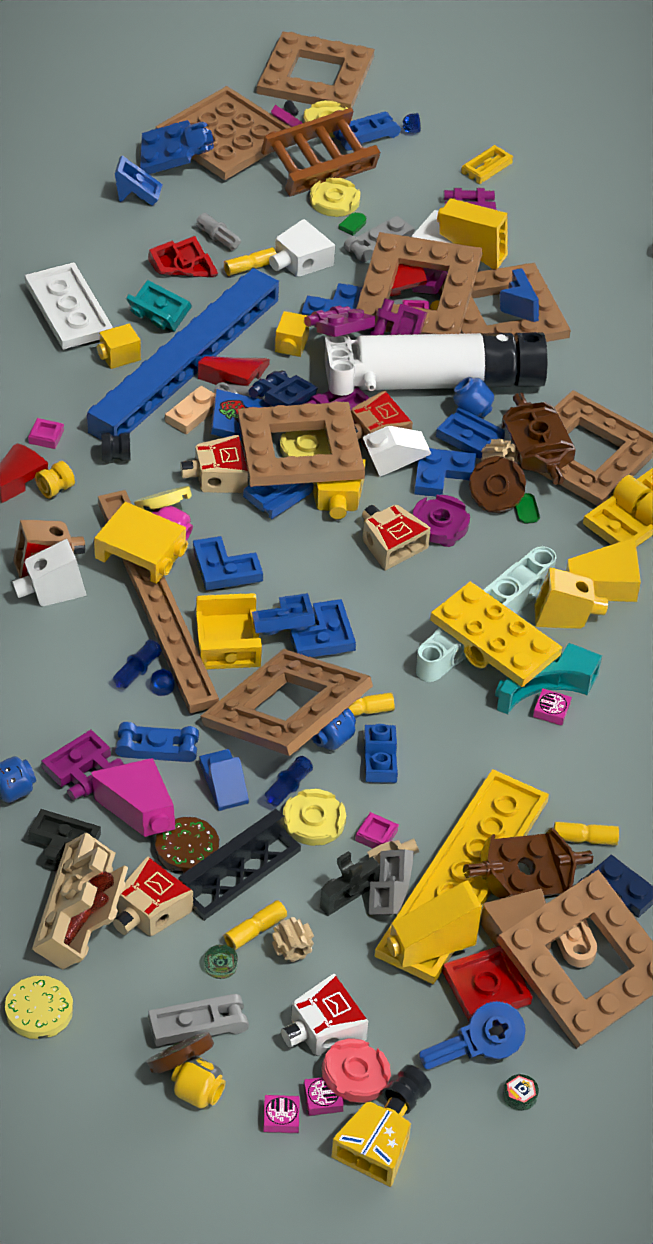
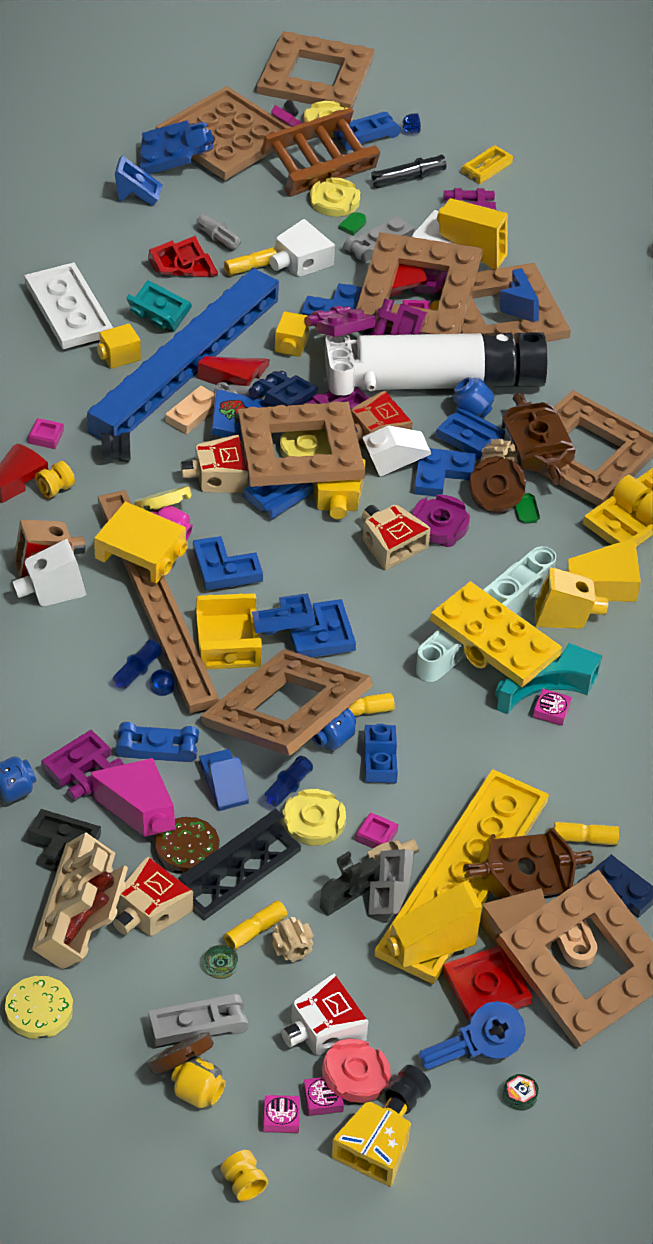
none -> yellow wheel [220,1150,268,1201]
none -> black pin [371,154,447,188]

